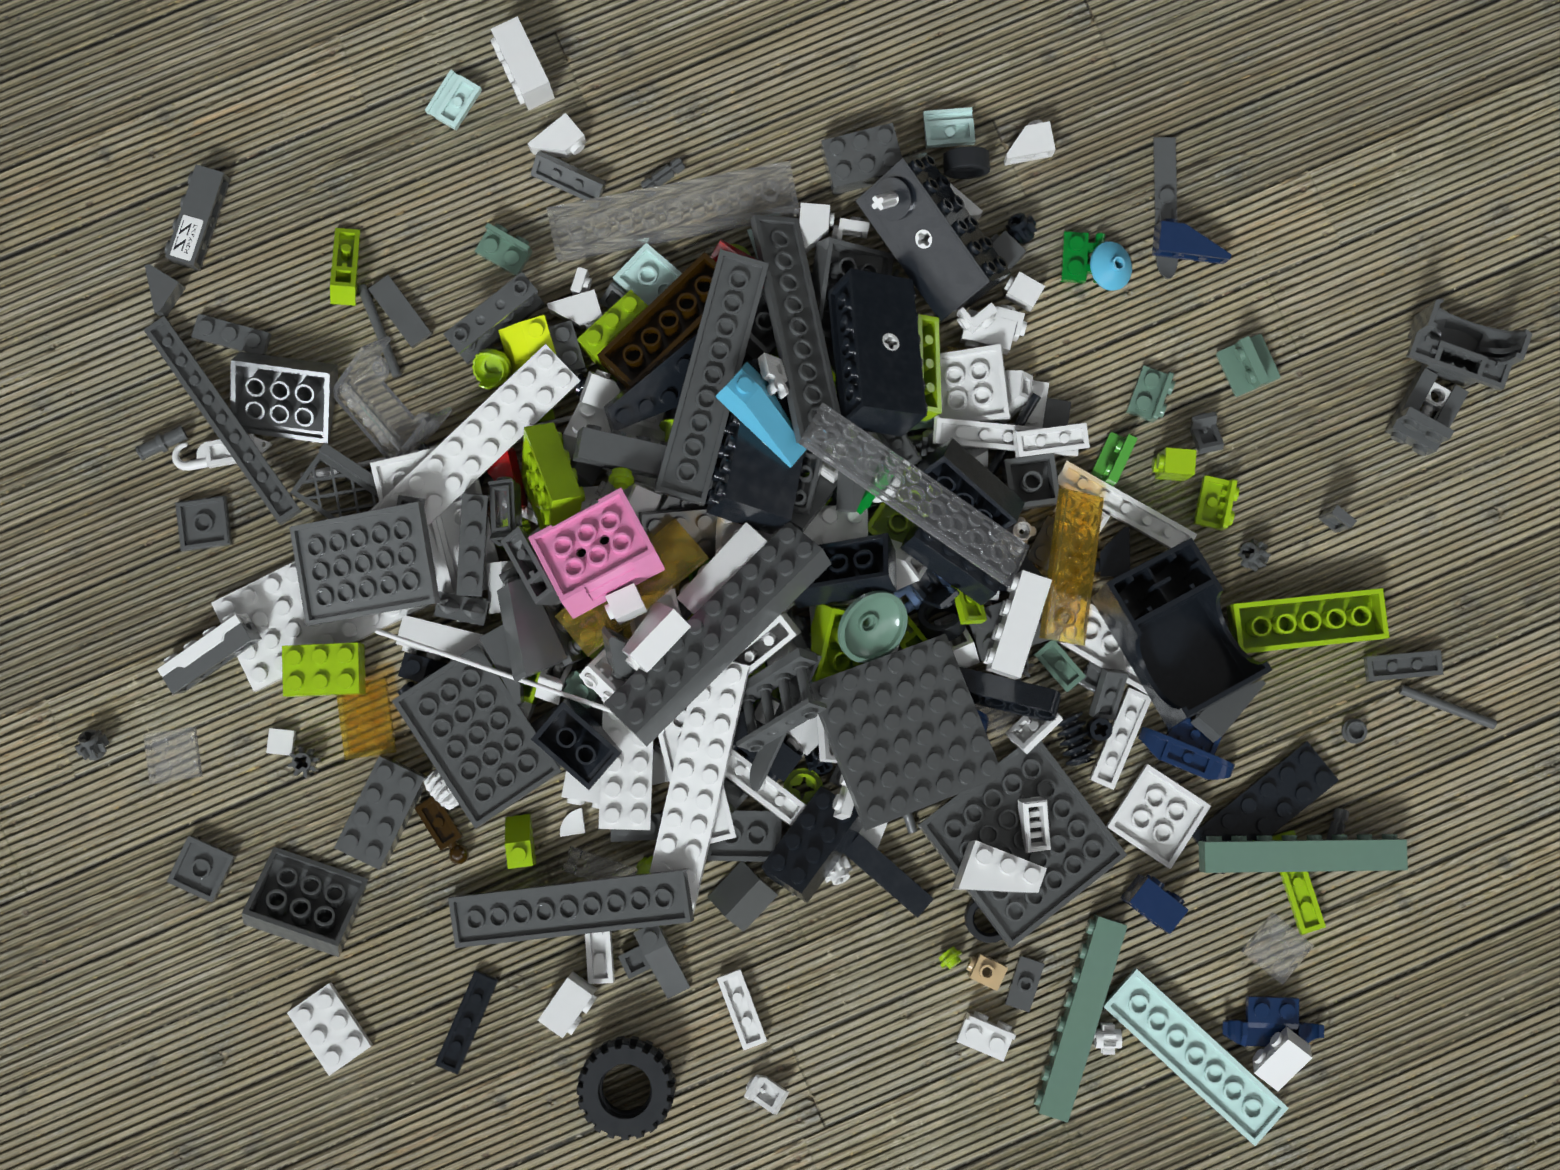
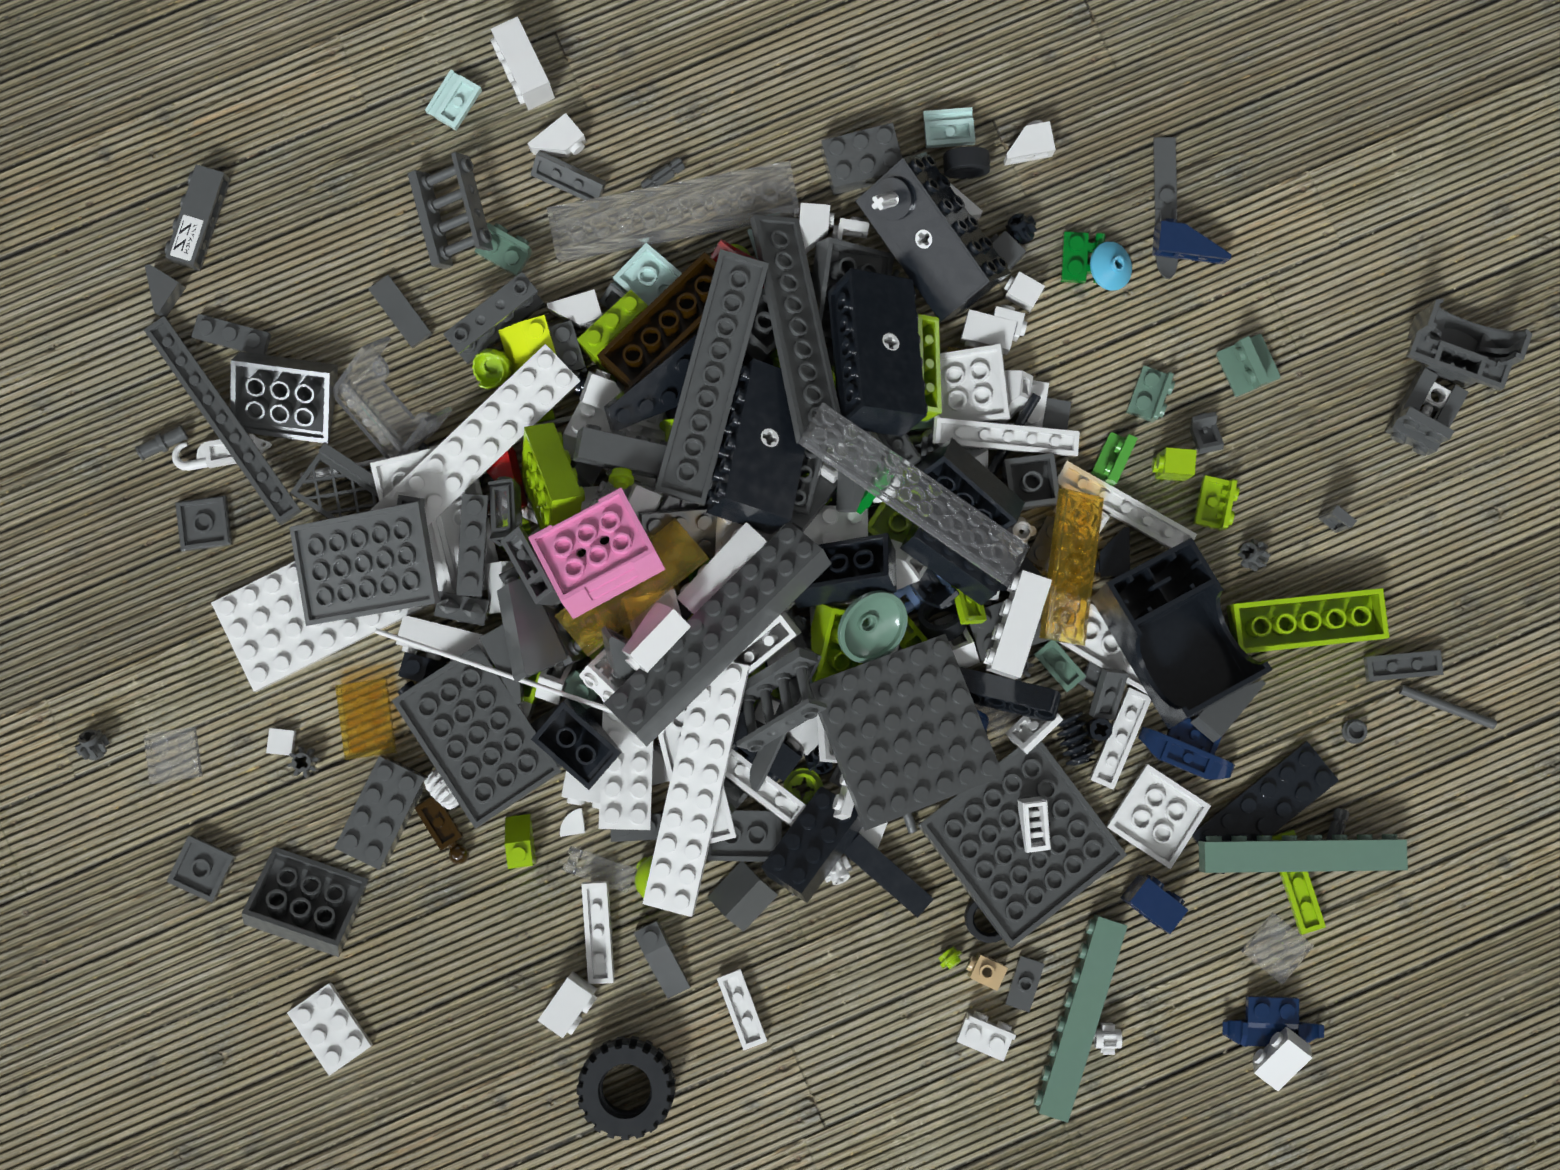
dark grey piece [157,612,262,694] -> none
lime brick [282,642,366,697] -> none
lime slope [330,228,360,306] -> none
dark grey bar [357,284,402,378] -> none
black tile [435,969,499,1075] -> none
dark grey plate [448,869,694,948] -> none
white plate [570,267,592,295] -> none
white brick [604,583,648,625] -> none
dark grey plate [618,946,651,979] -> none
medium azure wedge [715,362,807,468] -> none
white bracket [744,1075,789,1115] -> none
white plate [758,353,789,399] -> none
white wedge [952,840,1047,893] -> none
white bracket [957,302,998,334] -> none
white plate [1013,423,1090,458] -> none
light aqua plate [1103,968,1288,1146] -> none
none -> dark grey fence [407,152,493,269]

